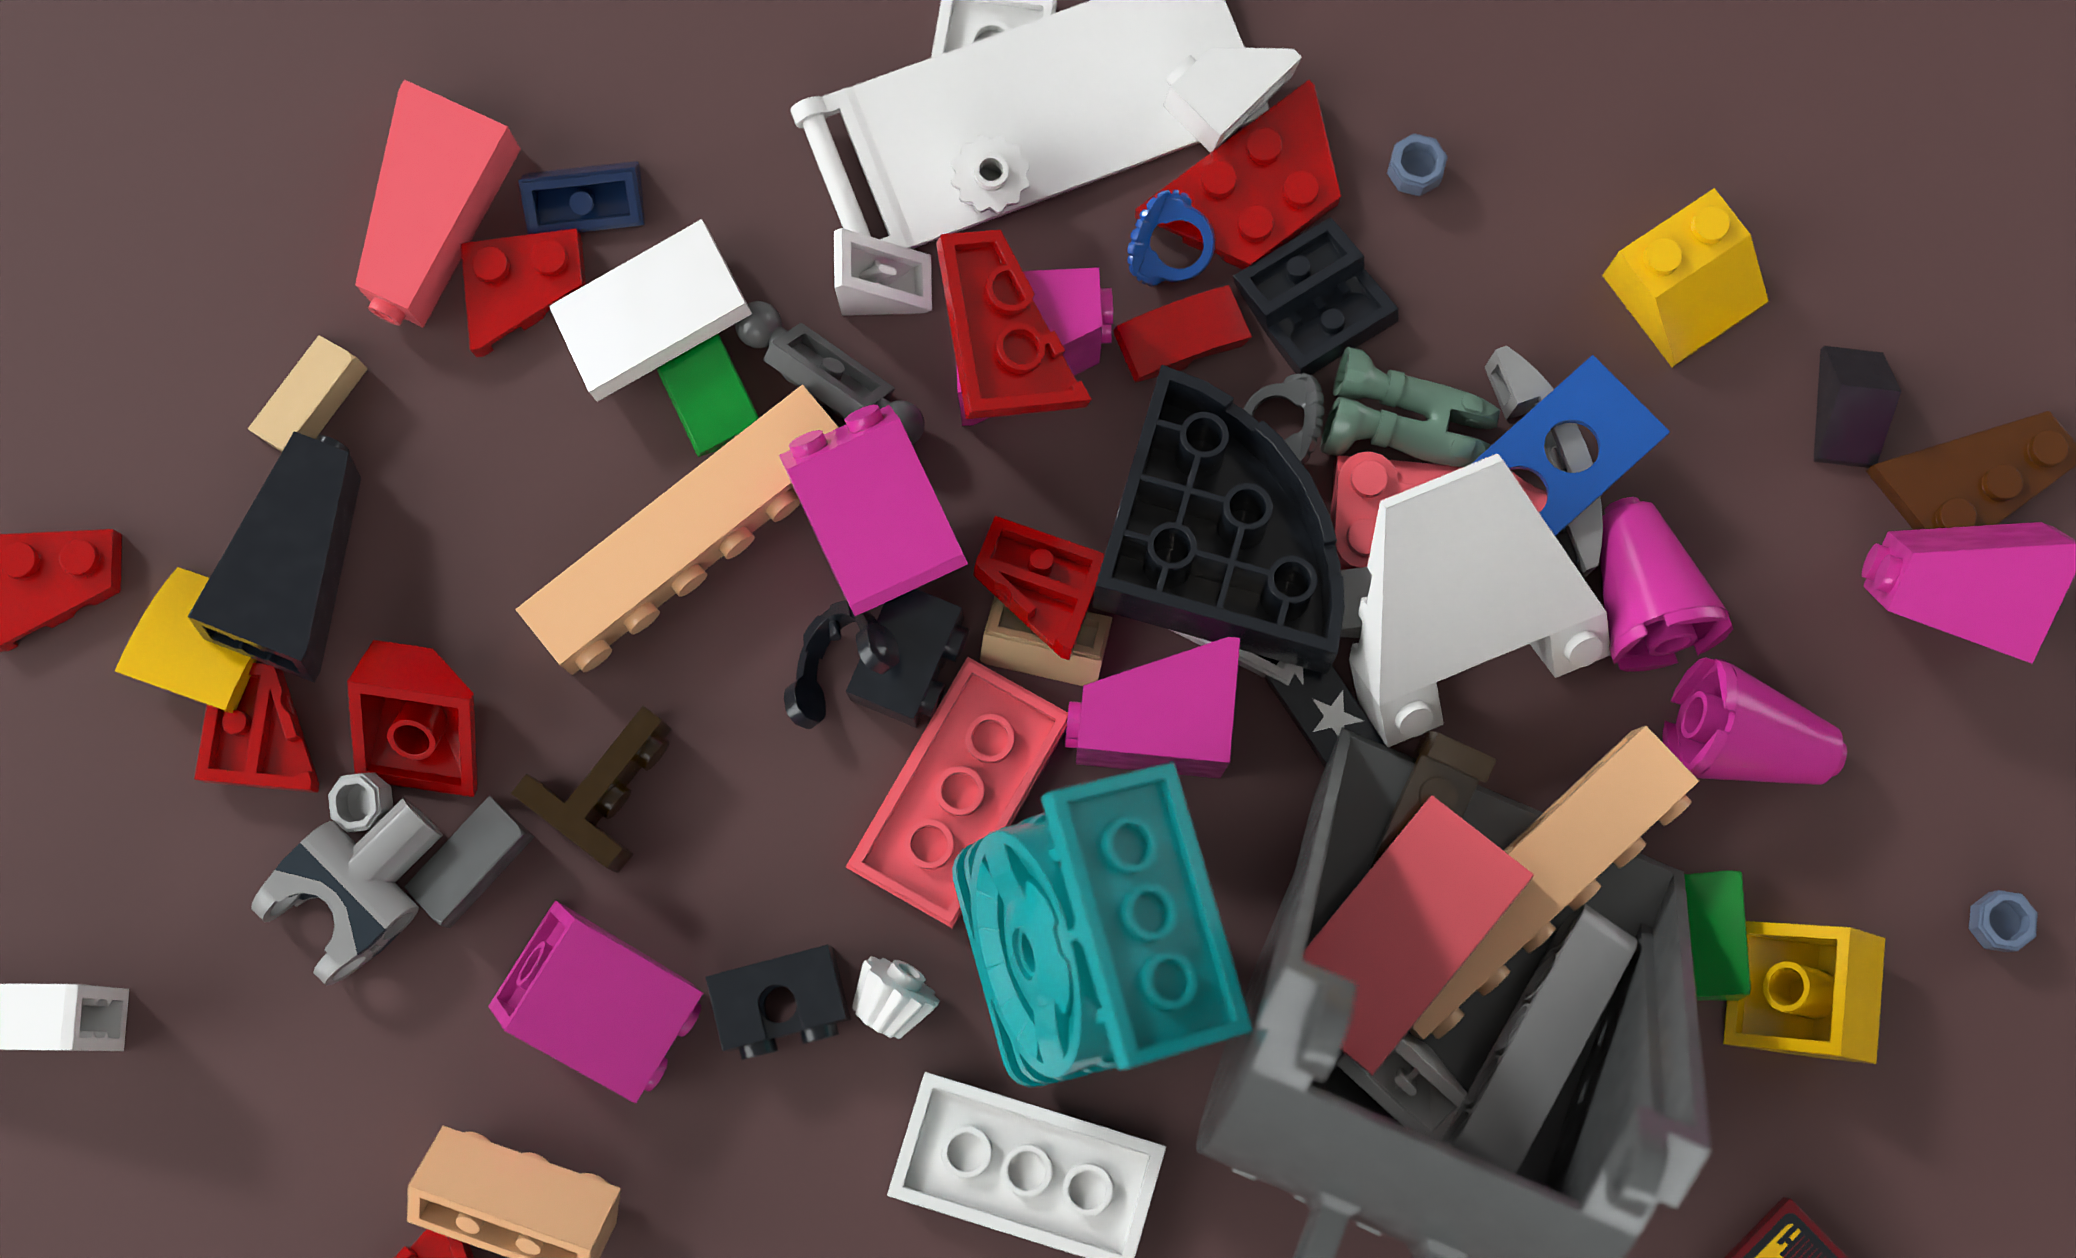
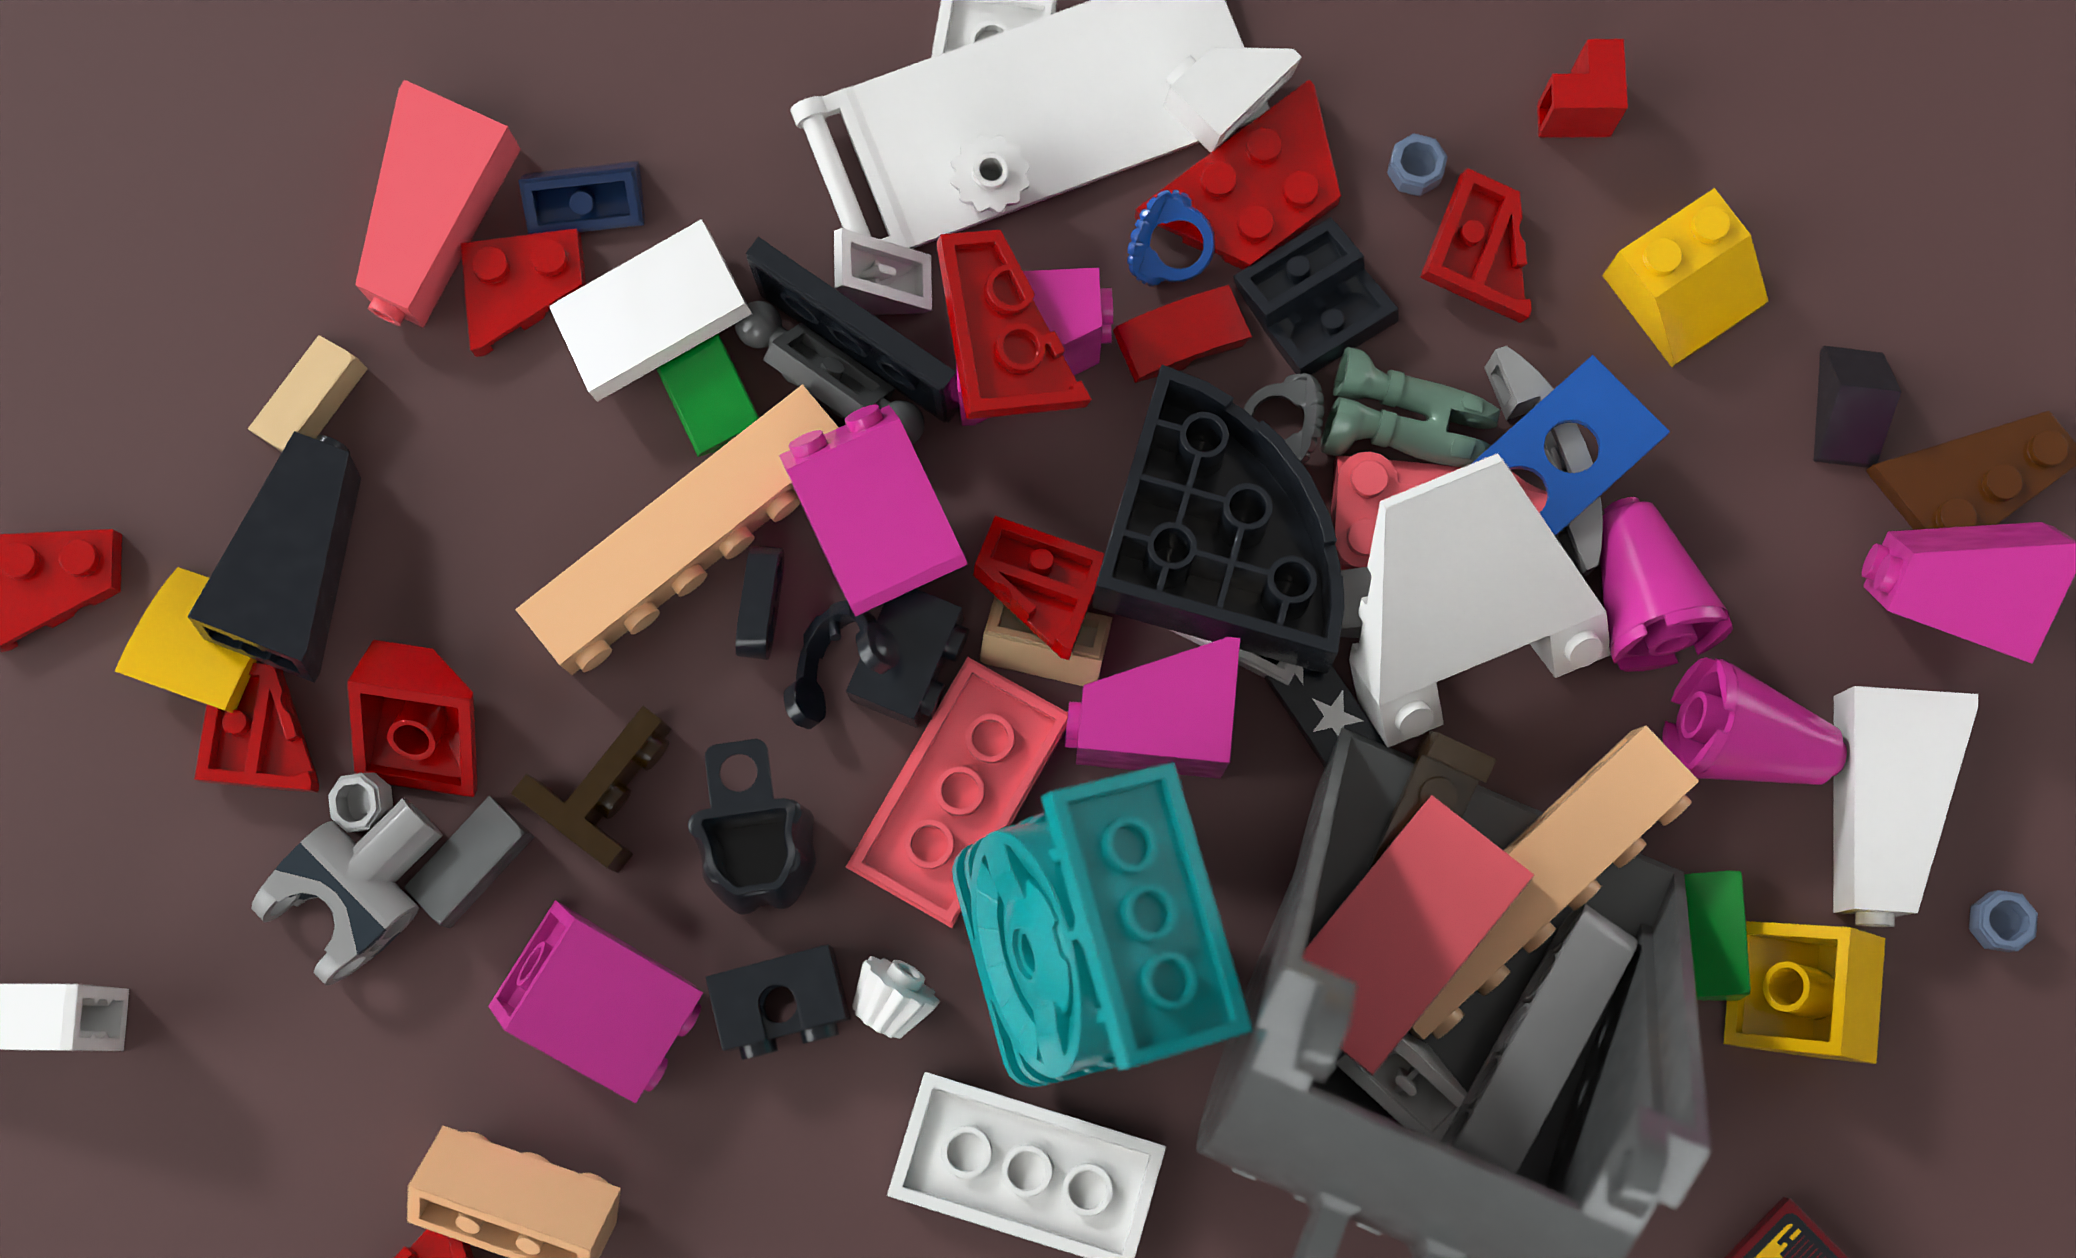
none -> black piece [688,739,816,915]
none -> black beam [735,545,784,660]
none -> black tile [746,237,960,423]
none -> red wing [1420,168,1532,323]
none -> red piece [1537,39,1628,138]
none -> white slope [1833,686,1978,927]

